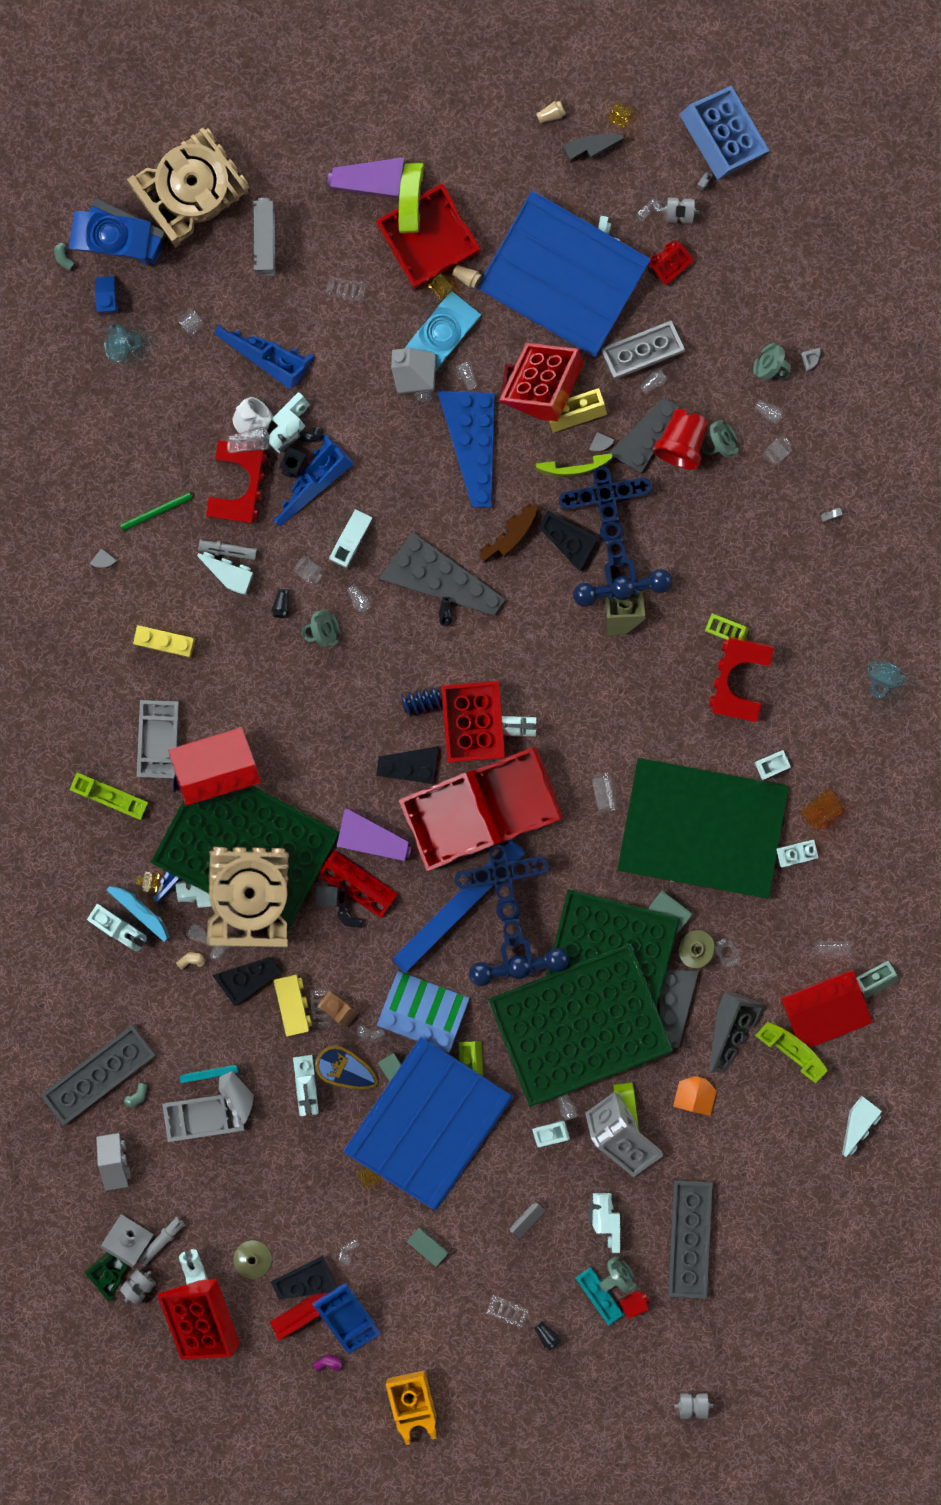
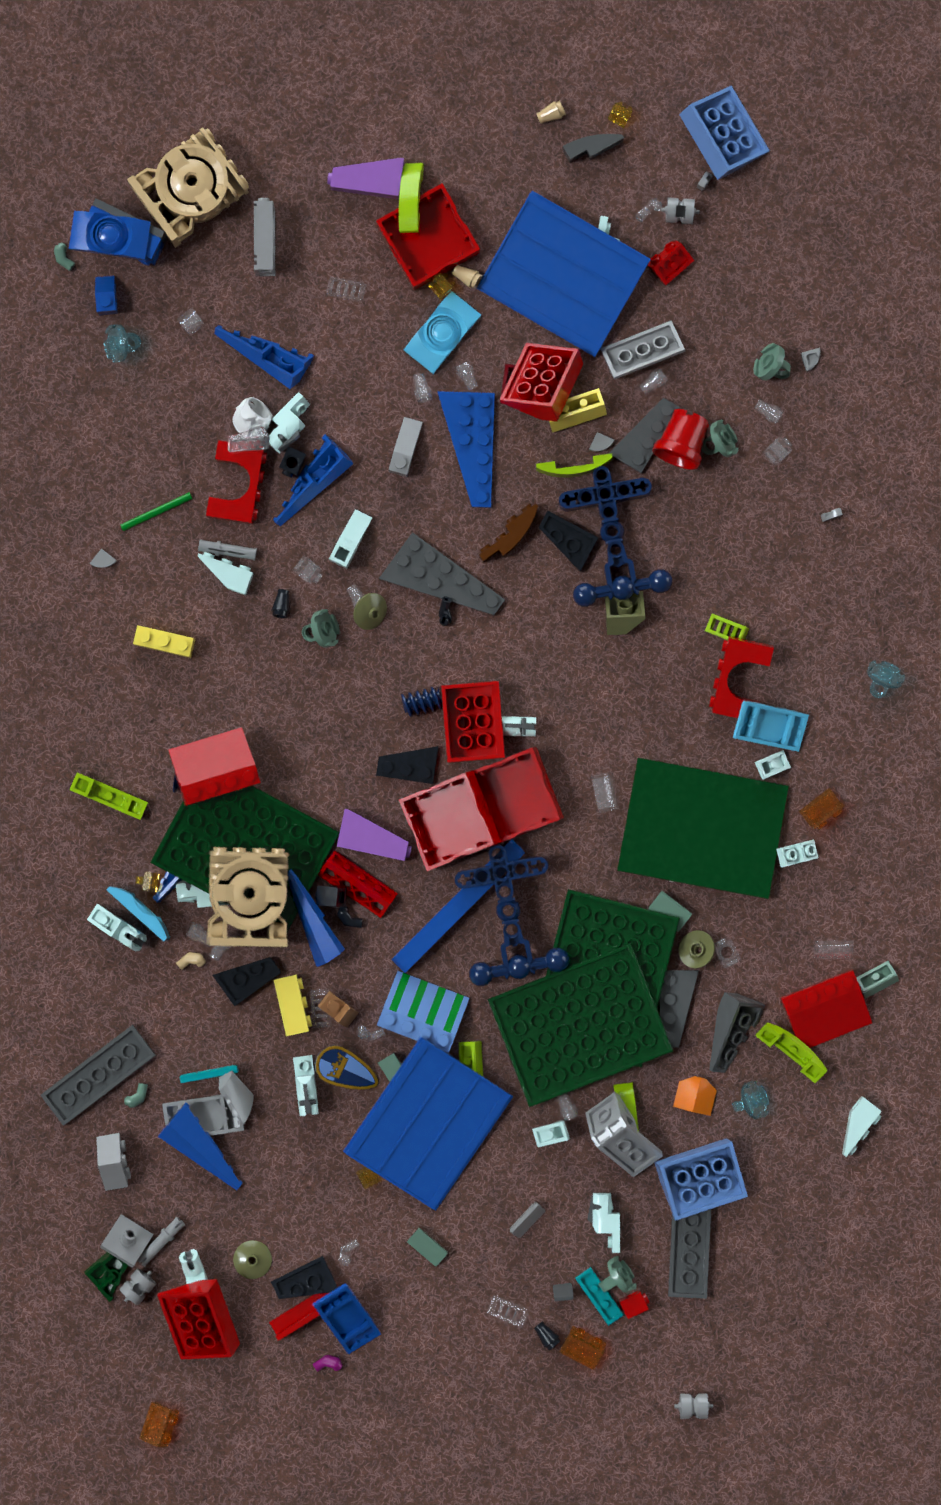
light grey slope [137,700,179,778] -> none
black arm [297,427,323,442] -> none
light orange brick [386,1370,437,1445] -> none
light grey slope [391,348,436,394] -> none
none -> clear orange bracket [139,1402,179,1447]
none -> blue wedge [158,1103,243,1190]
none -> blue wedge [287,869,345,967]
none -> olive dish [353,593,387,630]
none -> light grey slope [388,417,423,477]
none -> dark grey slope [553,1283,574,1301]
none -> clear orange bracket [560,1326,606,1370]
none -> medium blue slope [654,1138,748,1221]
none -> clear light blue tile [731,1080,769,1120]
none -> medium azure slope [733,700,809,752]

